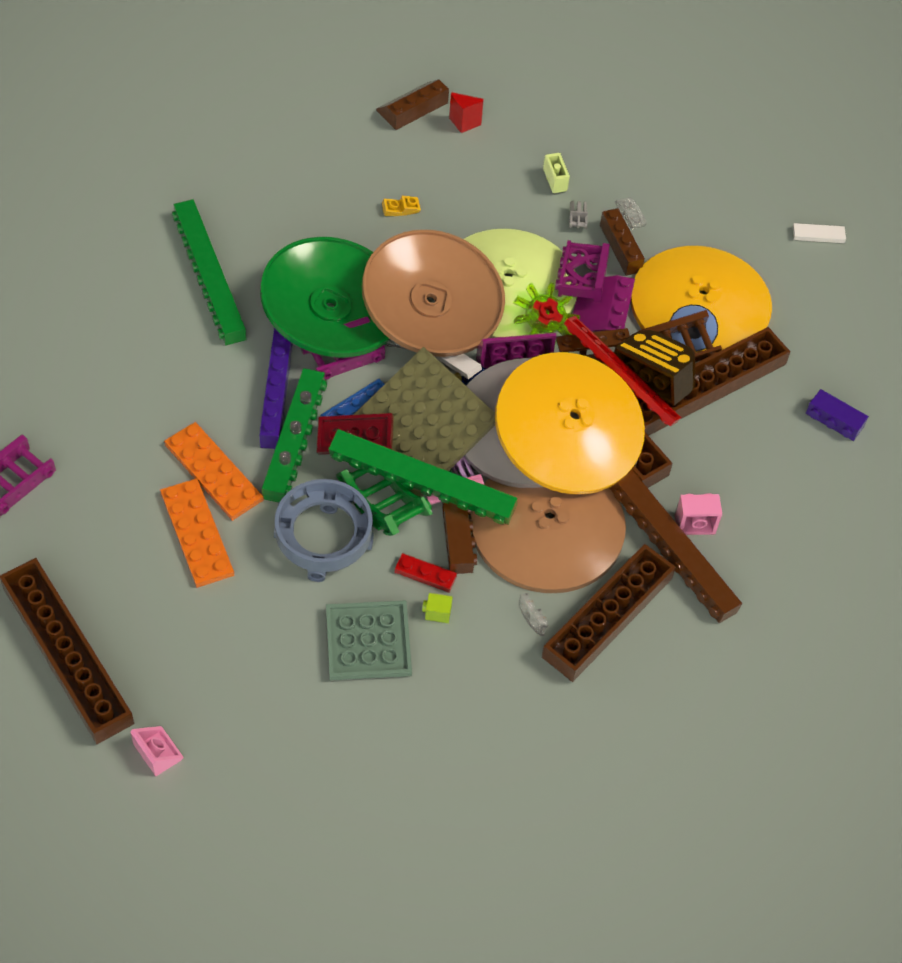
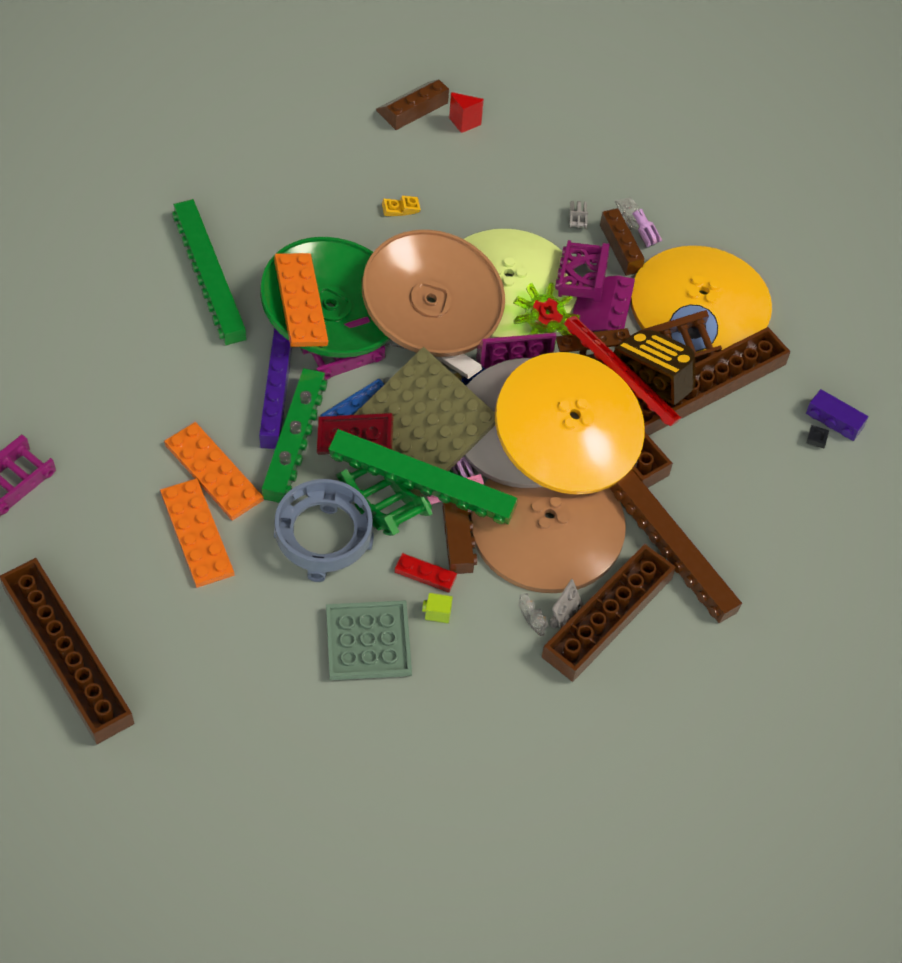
bright pink slope [130,726,184,776] -> none
yellowish green brick [543,153,570,193] -> none
bright pink brick [675,493,722,535] -> none
white tile [793,223,846,243] -> none
none -> orange plate [274,253,328,347]
none -> light grey hinge [549,579,583,629]
none -> lavender arm [632,209,662,247]
none -> black plate [806,425,829,449]

